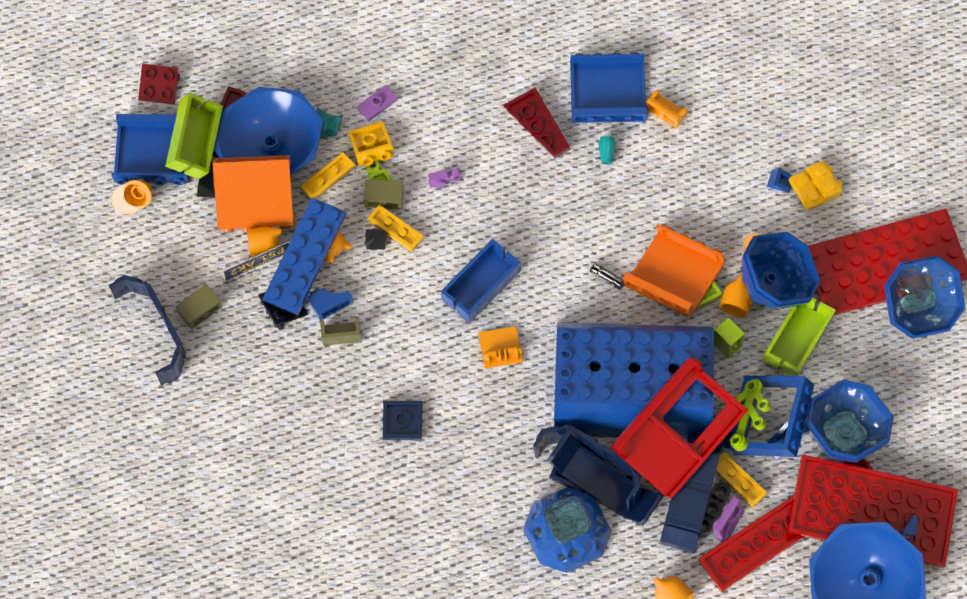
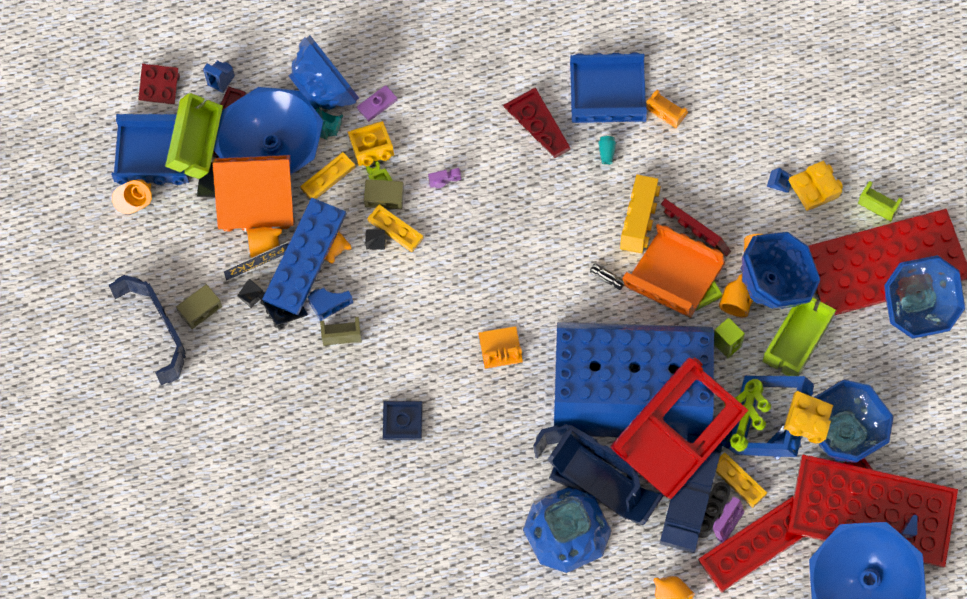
blue piece [440,238,521,324] -> none
none -> blue arch [203,60,235,93]
none -> black slope [237,279,264,308]
none -> blue rock [288,35,359,110]
none -> yellow wedge [620,174,661,254]
none -> dark red wing [661,198,731,257]
none -> yellow plate [784,391,833,443]
none -> lime panel [858,181,903,222]

